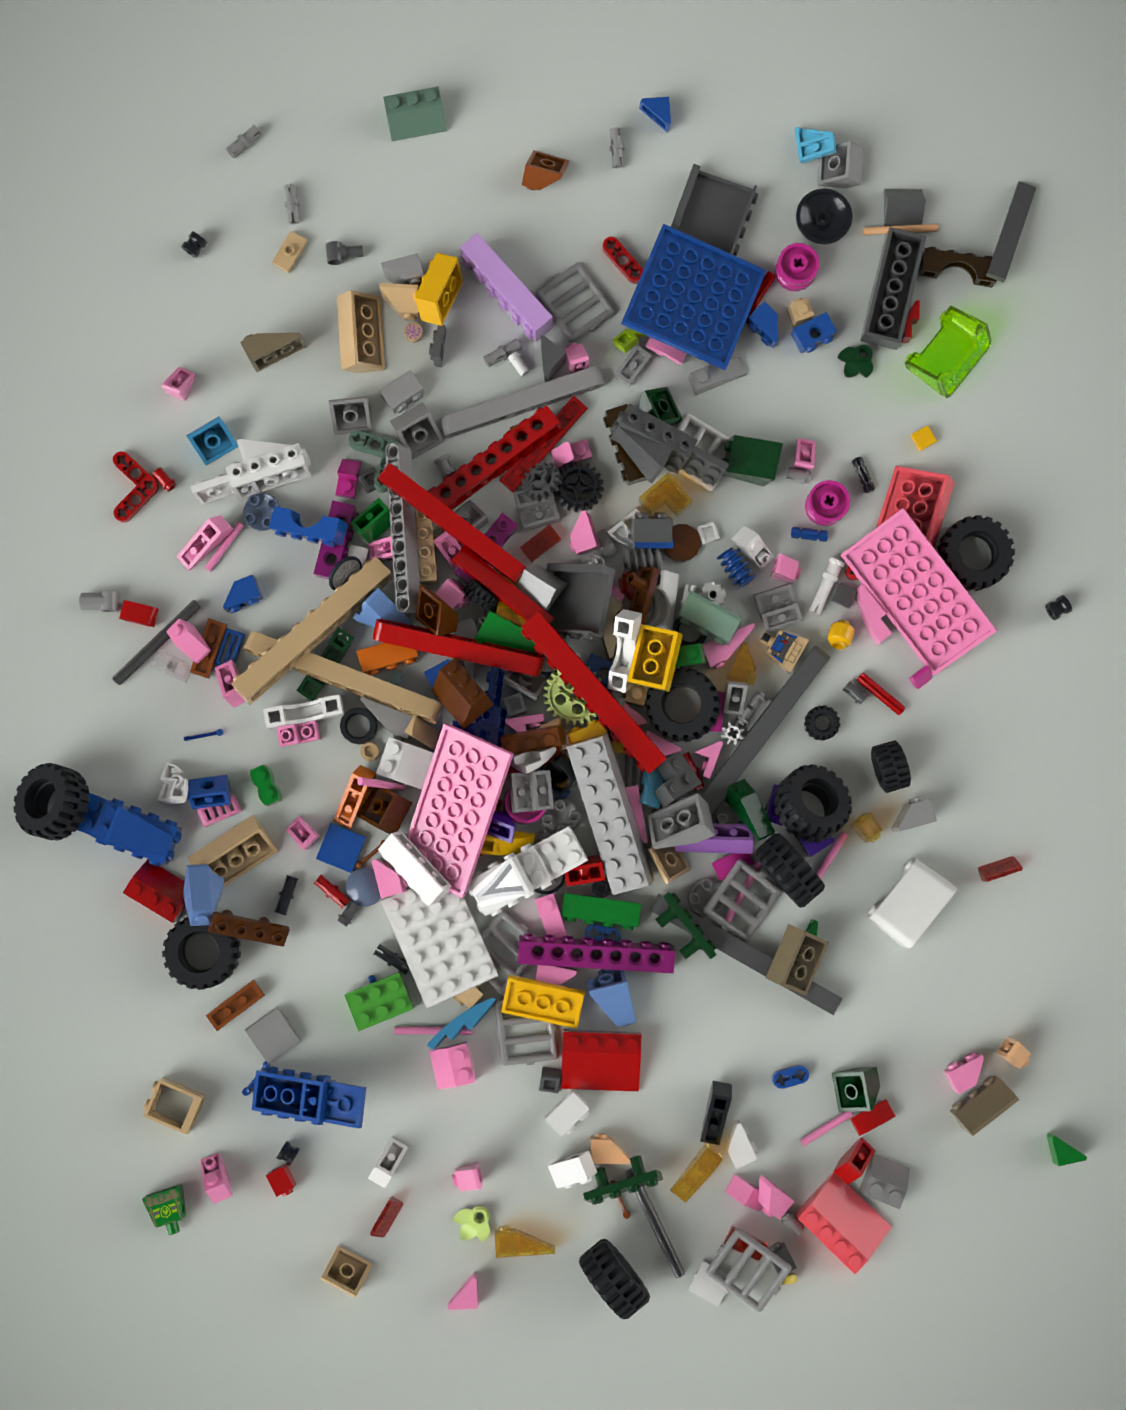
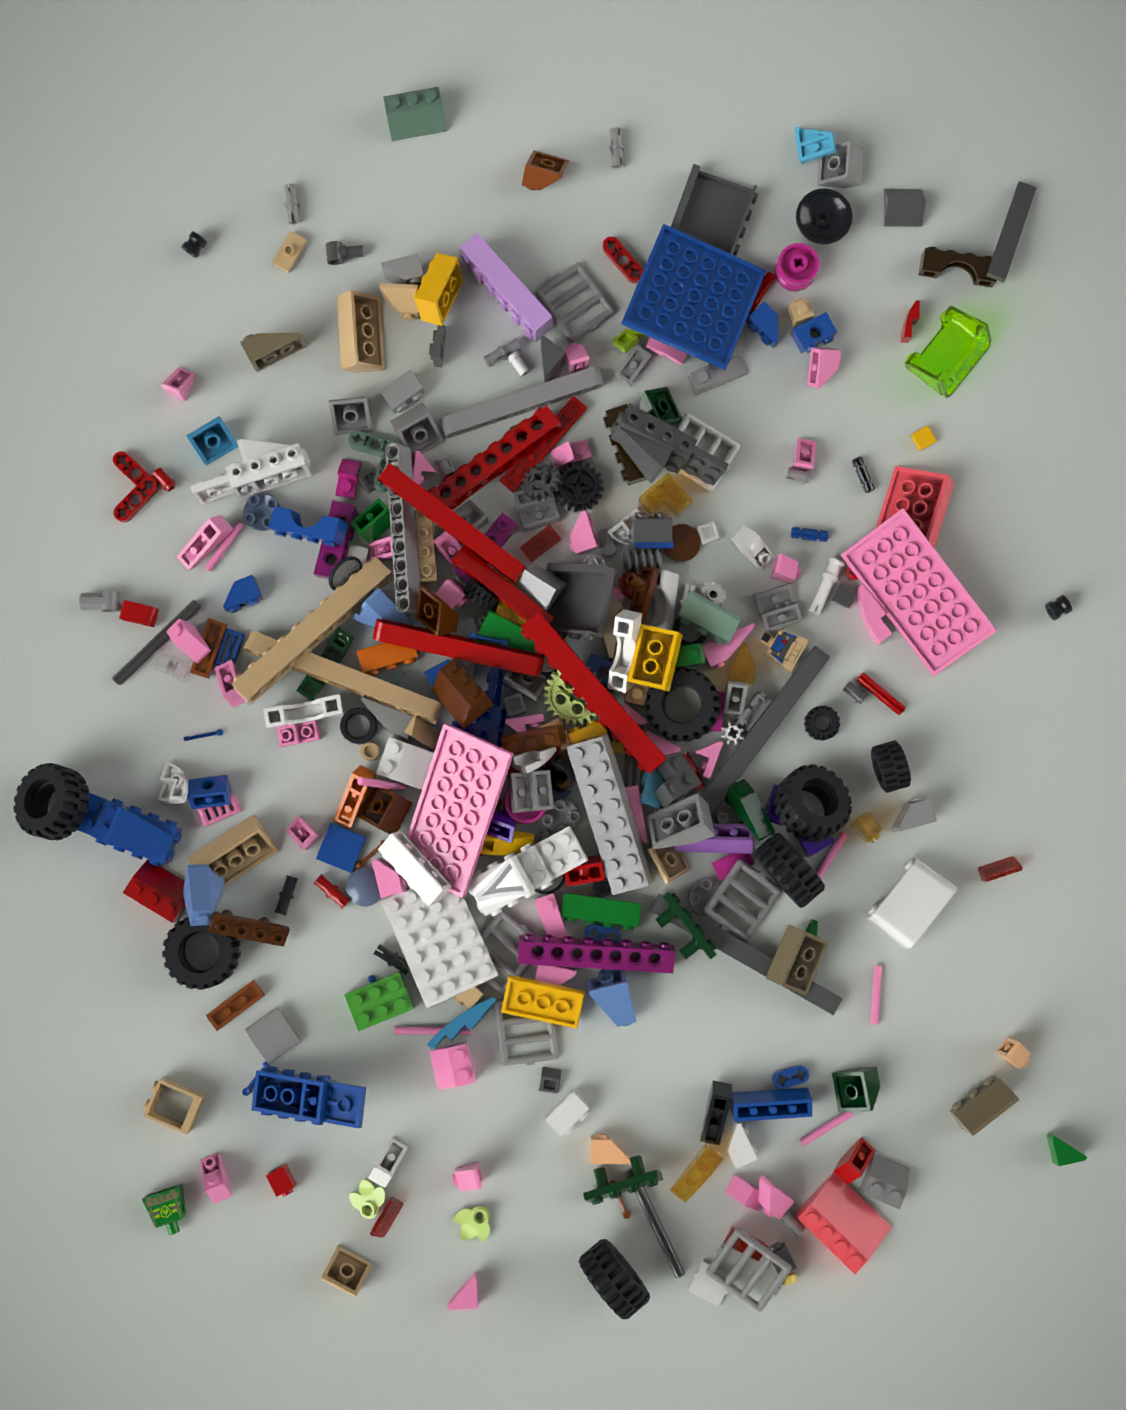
light grey pin [226,124,262,158] -> none
green brick [250,765,282,806] -> none
black wheel [276,1141,300,1166] -> none
dark grey pin [338,901,360,927] -> none
tan tile [404,322,423,343] -> none
clear yellow slope [494,1226,555,1258] -> none
white brick [548,1150,597,1189] -> none
red slope [561,1029,642,1092] -> none
blue slope [639,97,671,132] -> none
blue piece [717,548,756,590] -> none
bright pink bar [721,860,762,929] -> none
dark green slope [722,435,783,487] -> none
dark pink wheel [805,480,850,526] -> none
yellow head [827,620,855,650] -> none
dark green plate [837,345,873,378] -> none
red slope [849,1099,896,1136] -> none
dark grey brick [860,227,927,350] -> none
light nougat bar [863,224,938,235] -> none
dark pink slope [909,666,932,689] -> none
black tyre [937,515,1015,591] -> none
bright pink slope [944,1052,984,1094] -> none
none -> yellowish green plate [349,1179,385,1219]
none -> bright pink slope [412,451,436,486]
none -> blue hinge [468,632,508,647]
none -> blue brick [731,1088,812,1122]
none -> bright pink slope [807,347,841,388]
none -> bright pink bar [871,965,882,1025]

